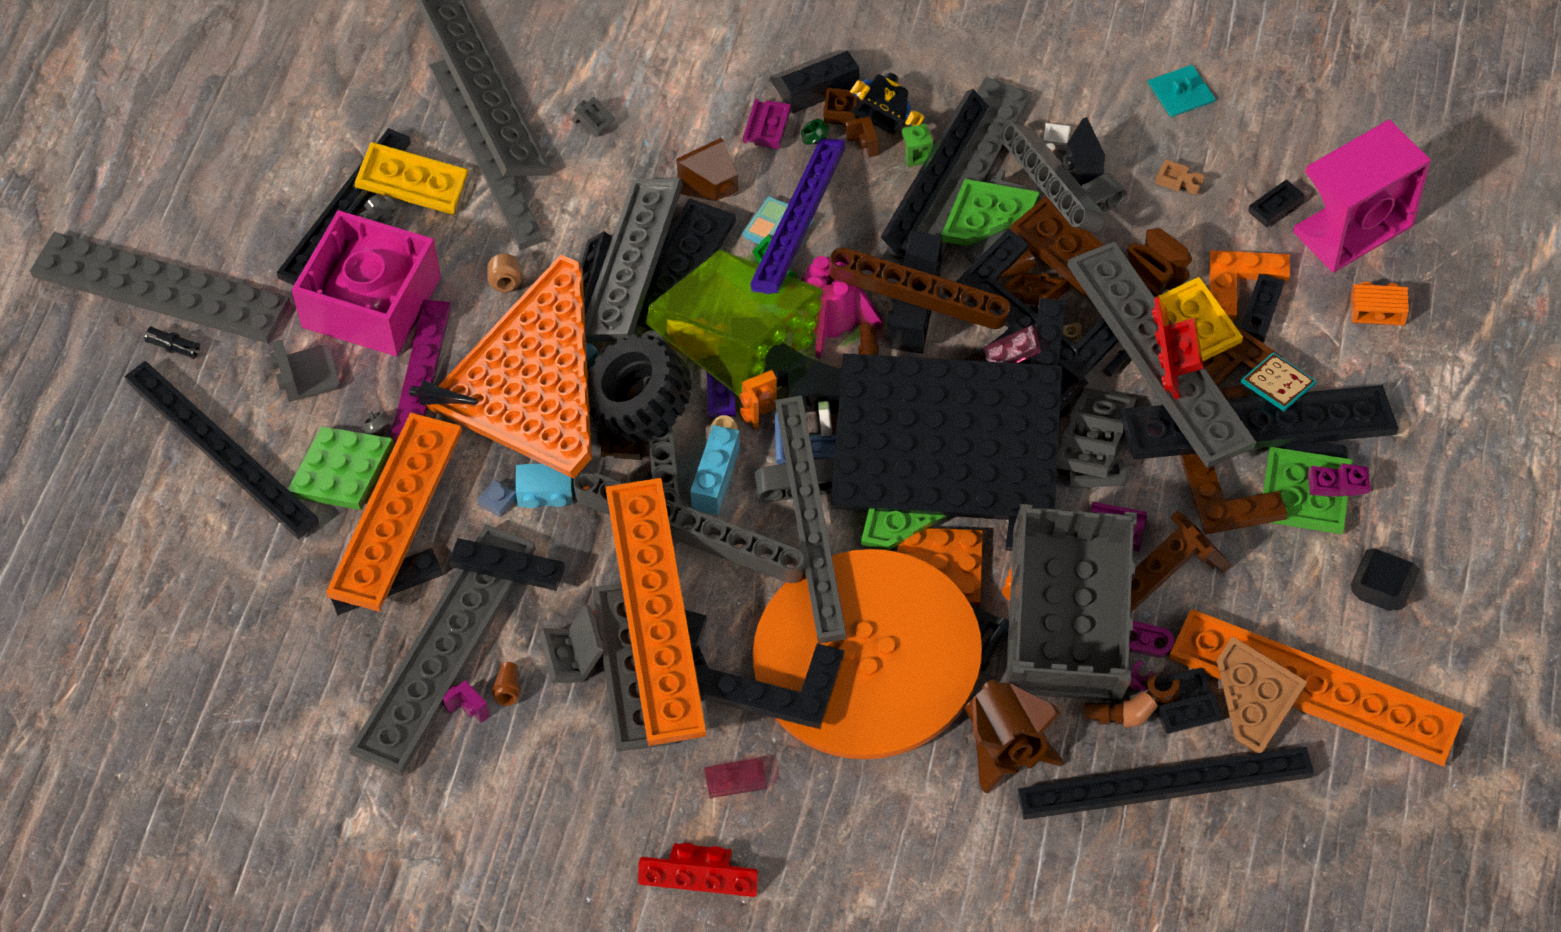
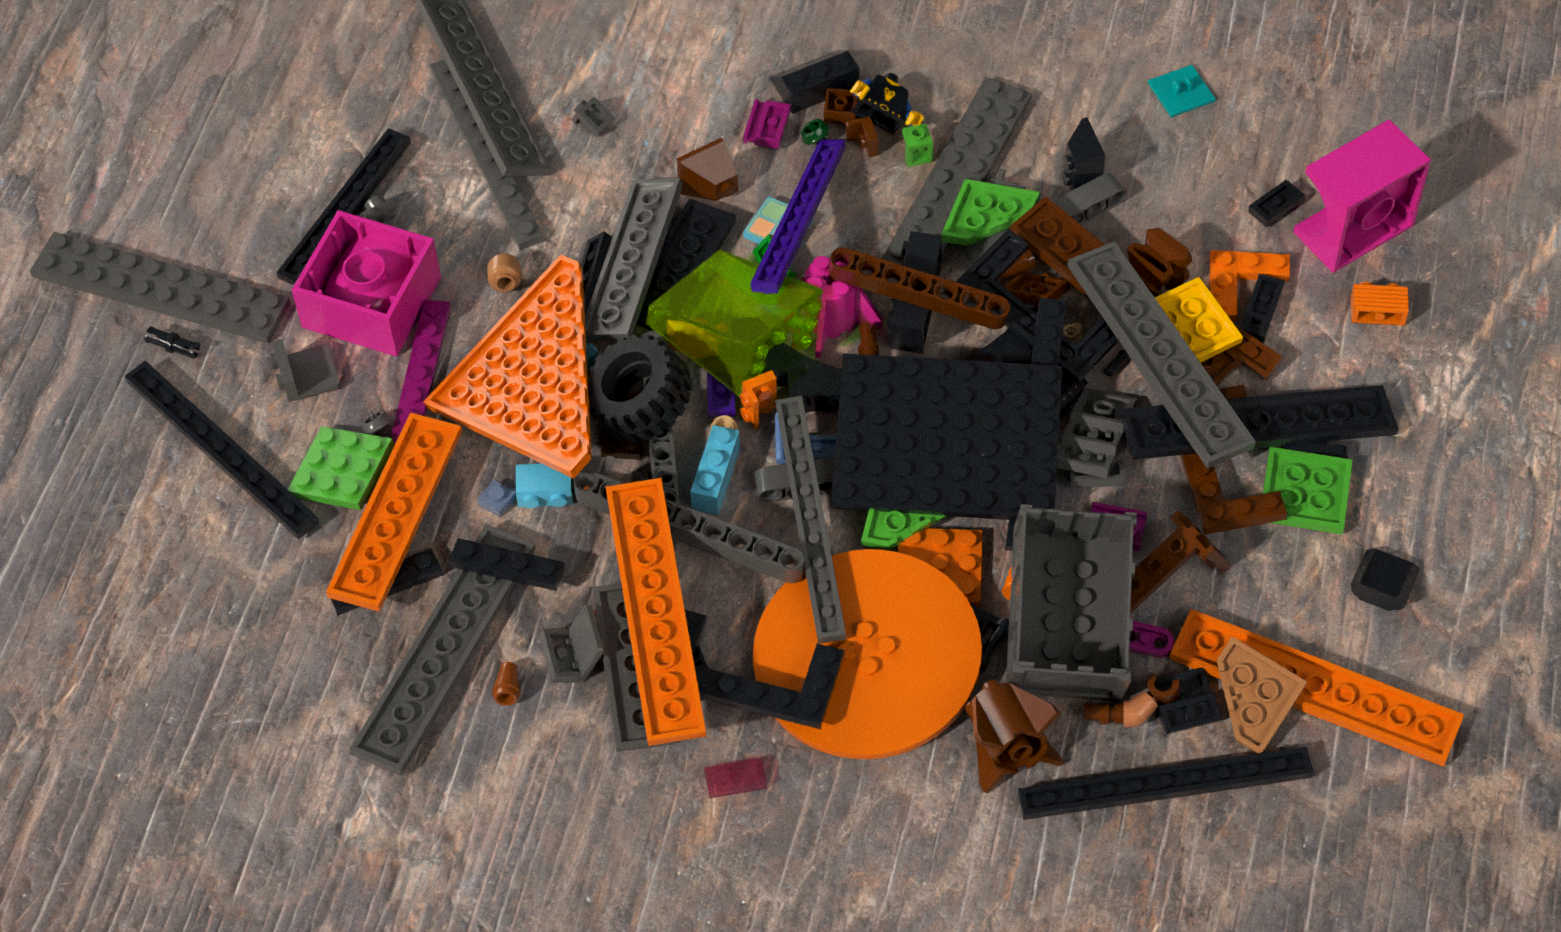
yellow tile [355,142,469,215] -> none
black piece [409,380,478,405] -> none
magenta bracket [443,680,490,723] -> none
red bracket [638,843,758,897] -> none
white tile [818,401,832,436] -> none
black plate [880,89,989,255] -> none
clear pink plate [984,325,1041,363] -> none
dark grey beam [1000,122,1105,233] -> none
white tile [1043,123,1071,151] -> none
magenta plate [1128,660,1155,692] -> none
red bracket [1152,296,1204,399] -> none
medium nougat plate [1155,159,1205,195] -> none
piece [1241,352,1317,411] -> none
magenta slope [1308,463,1371,496] -> none

